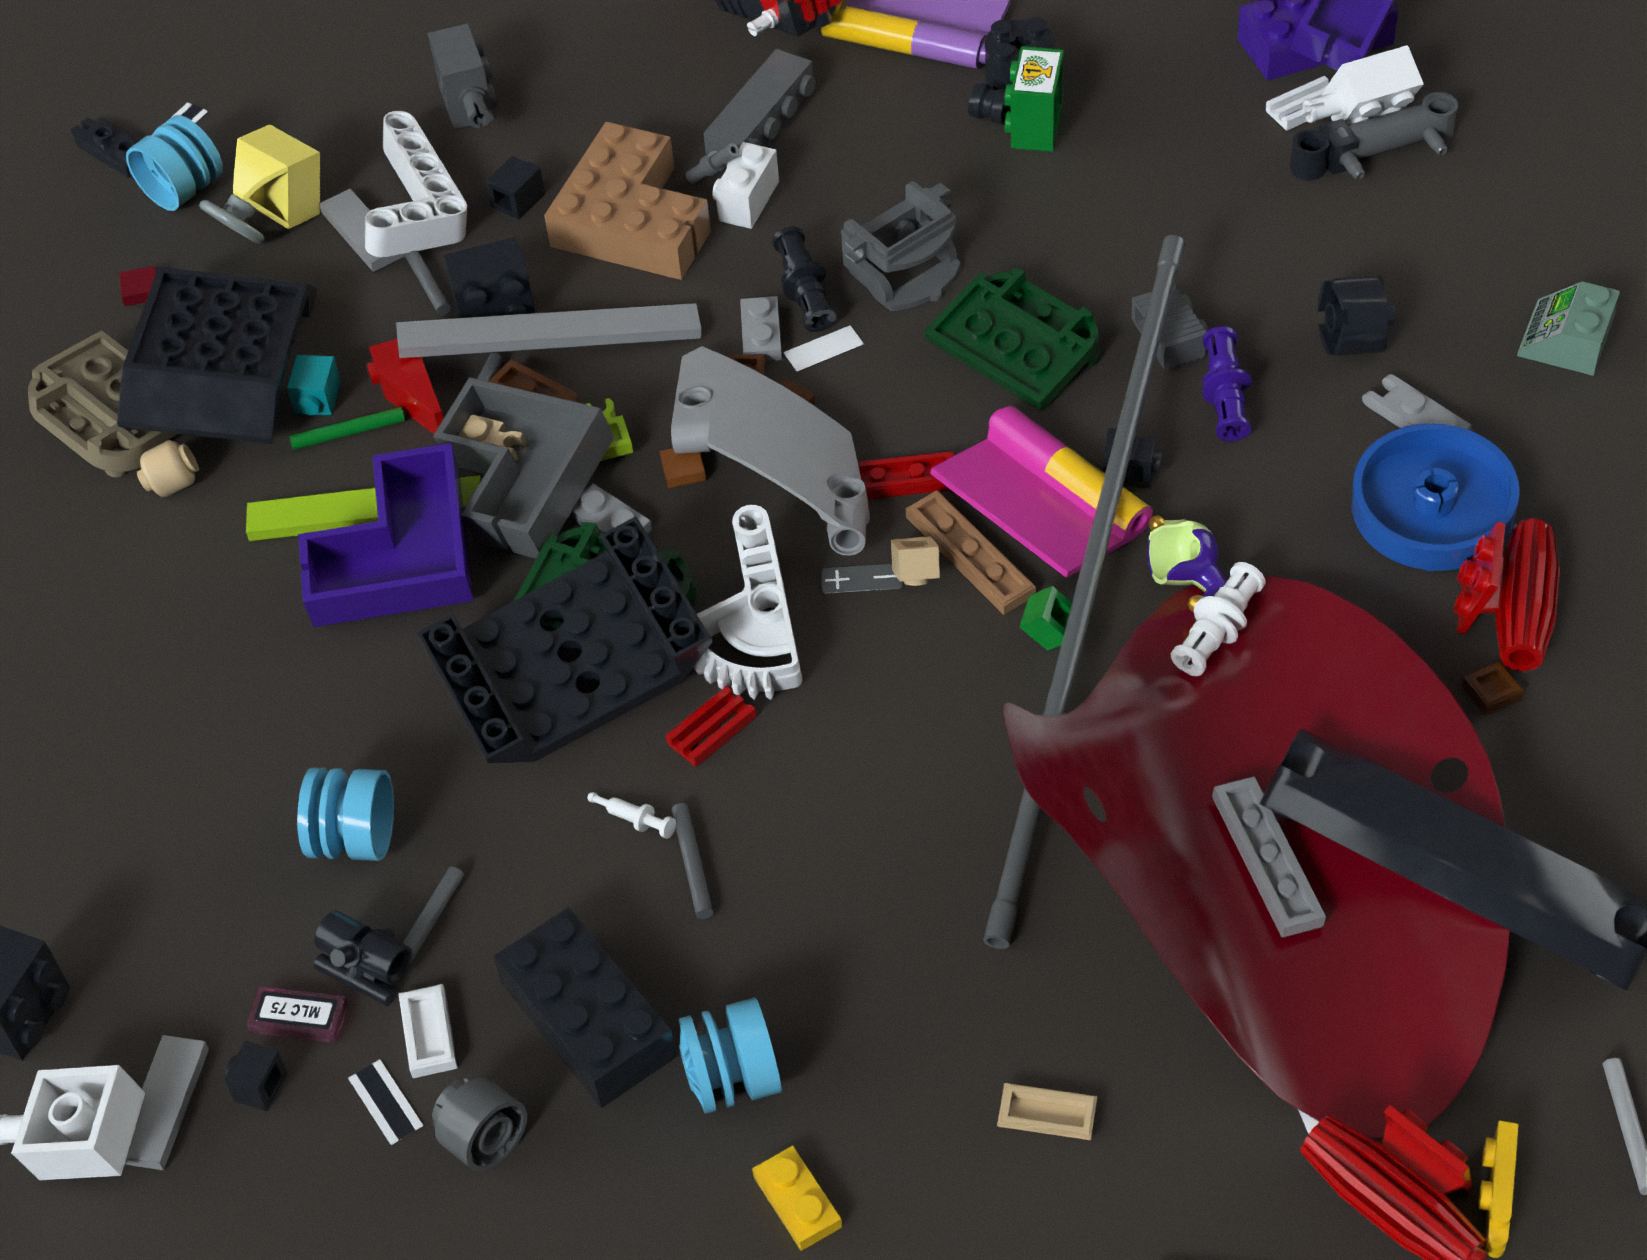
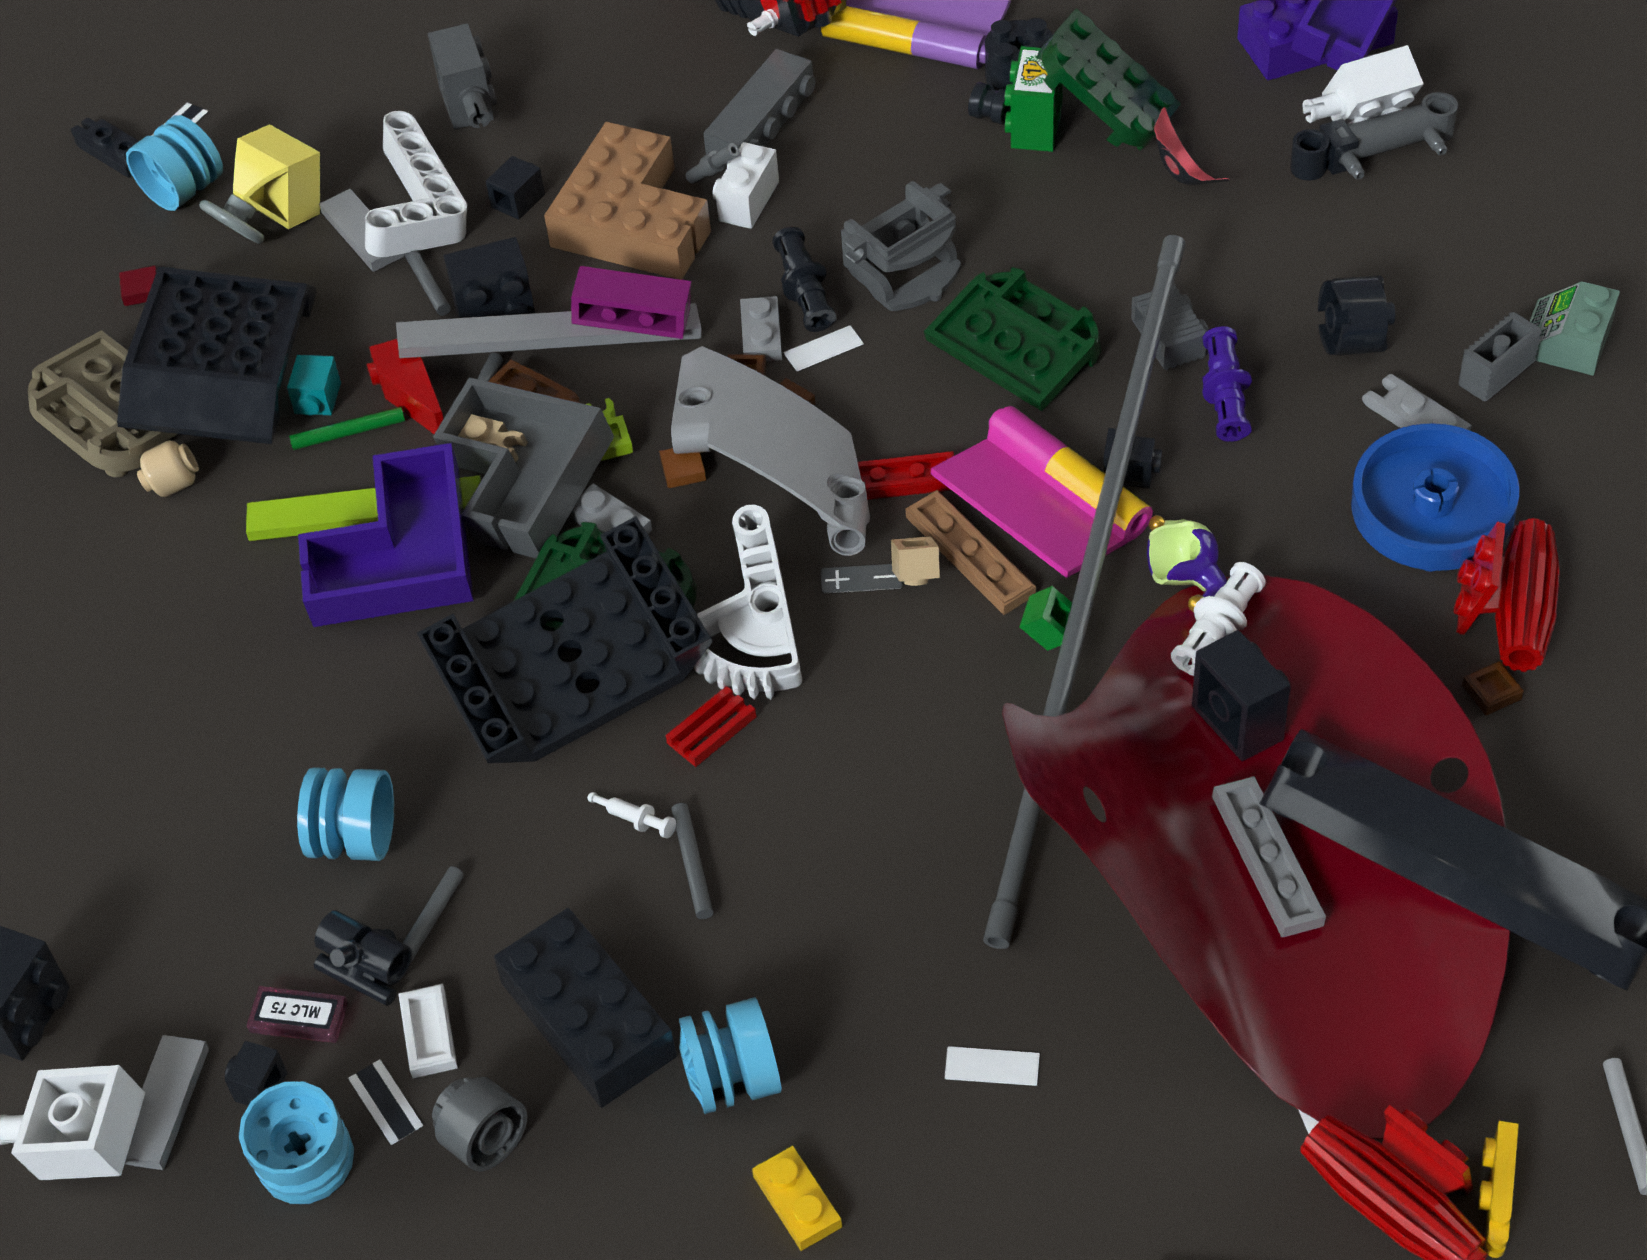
tan tile [997,1083,1097,1140] -> none
white tile [1266,76,1329,131] -> none
none -> medium azure wheel [239,1081,354,1204]
none -> magenta brick [571,266,691,339]
none -> white sticker [945,1046,1040,1086]
none -> dark green plate [1036,8,1181,151]
none -> coral piece [1154,107,1230,185]
none -> black brick [1192,630,1291,762]
none -> dark grey brick [1458,312,1542,401]

